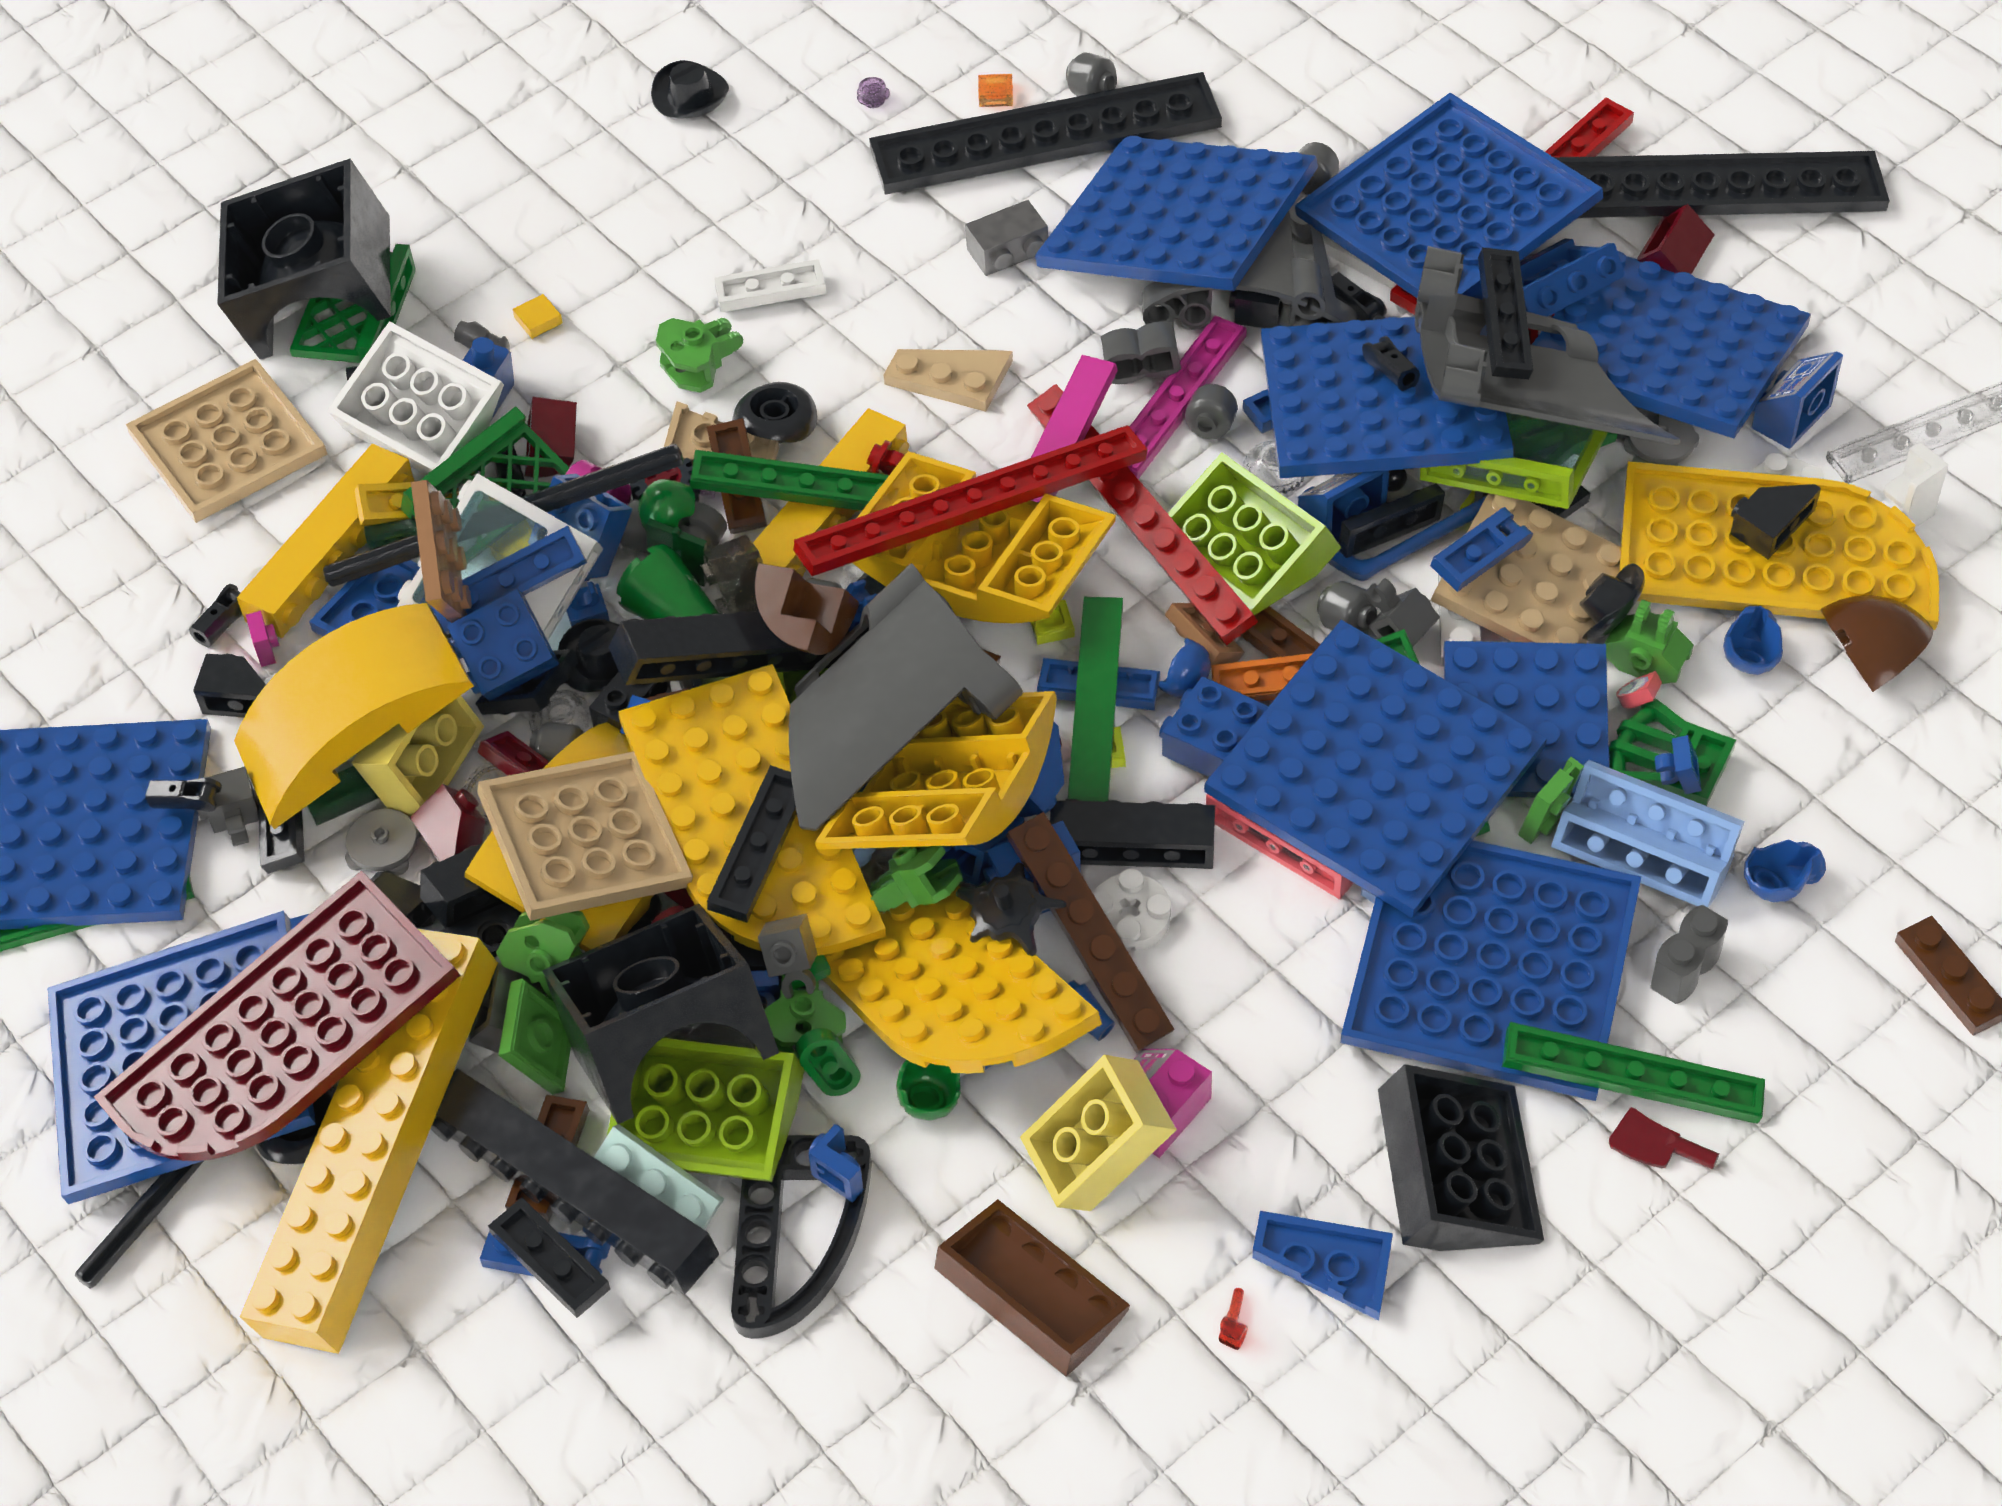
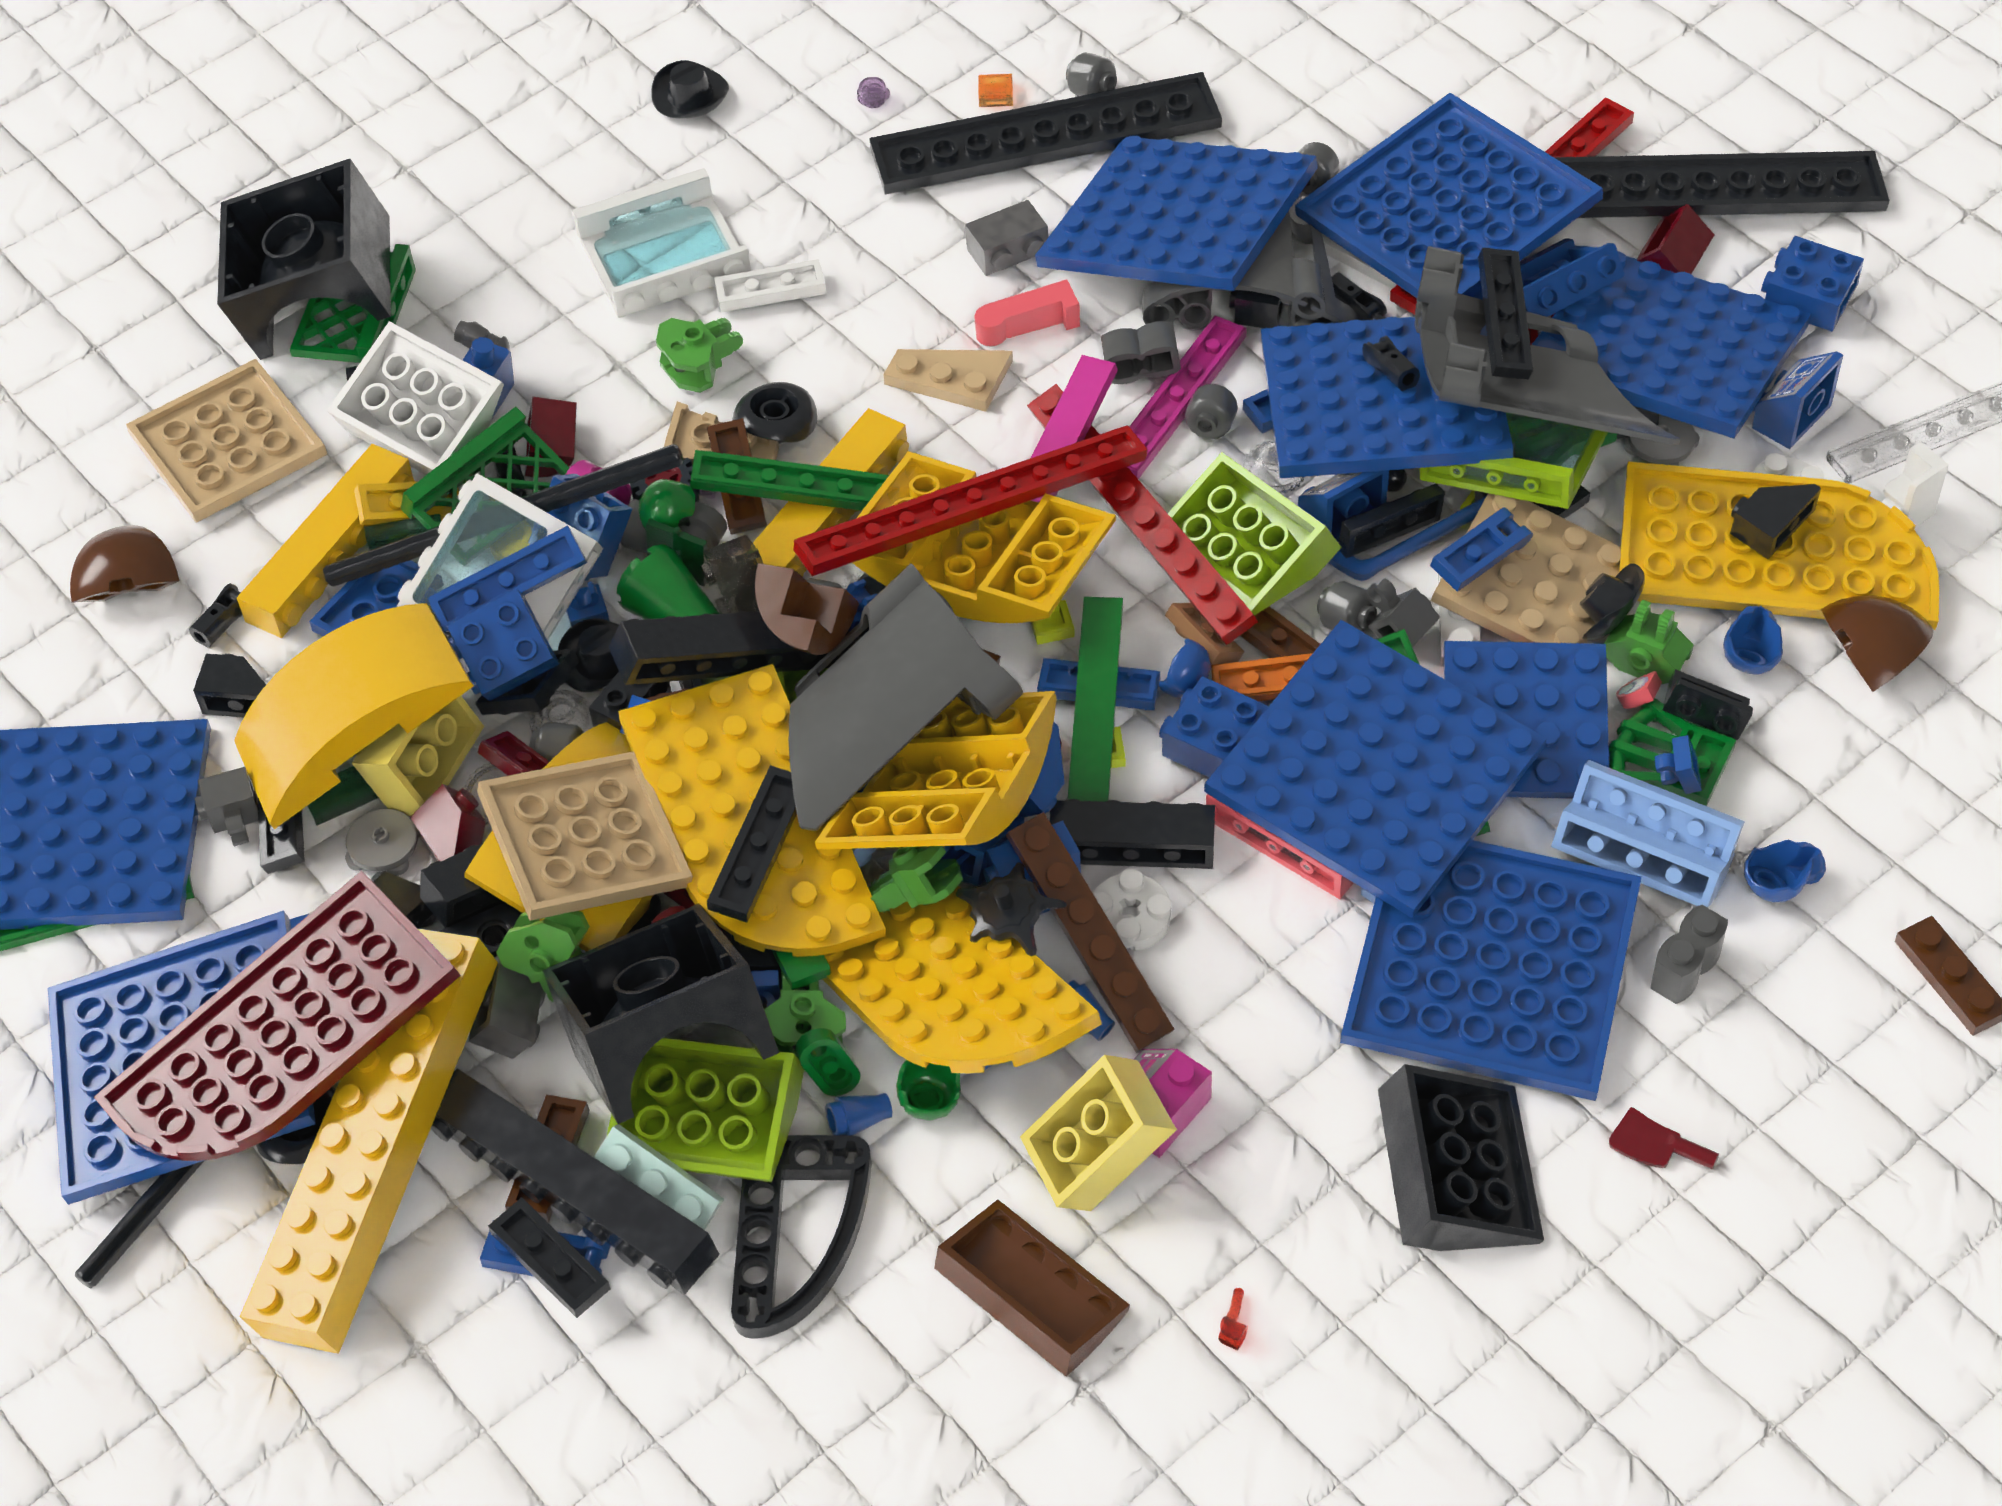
black bar [145,778,222,812] -> none
dark pink plate [246,611,279,667] -> none
medium nougat plate [411,480,472,623] -> none
bright green tile [498,978,571,1095] -> none
yellow tile [512,294,563,339] -> none
dark grey brick [758,914,818,999] -> none
blue bracket [808,1124,863,1203] -> none
red plate [866,440,905,475] -> none
blue wing [1252,1211,1393,1321] -> none
green tile [1502,1022,1765,1124] -> none
bright green plate [1518,757,1584,844] -> none
none -> reddish brown brick [70,525,179,603]
none -> panel [572,167,751,318]
none -> blue cone [825,1093,893,1135]
none -> coral leg [974,279,1080,346]
none -> black bracket [1662,669,1753,740]
none -> blue brick [1761,235,1864,332]

